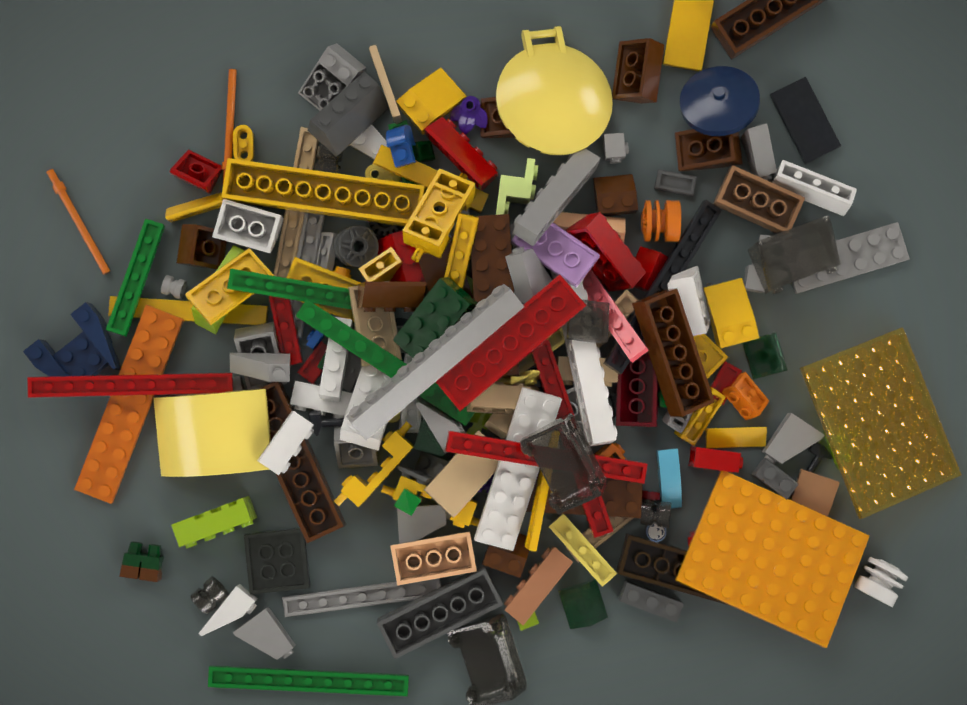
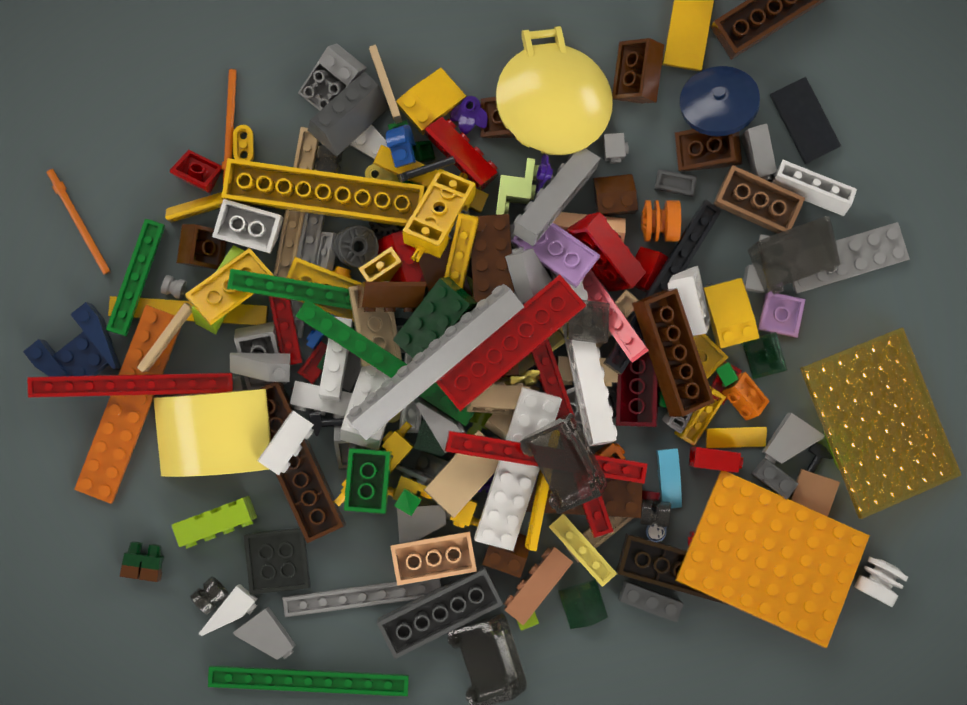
none -> tan tile [137,303,192,372]
none -> green brick [344,448,392,514]
none -> black piece [397,156,456,182]
none -> dark purple plate [535,154,553,193]
none -> green slope [716,362,738,387]
none -> lavender tile [758,291,805,338]

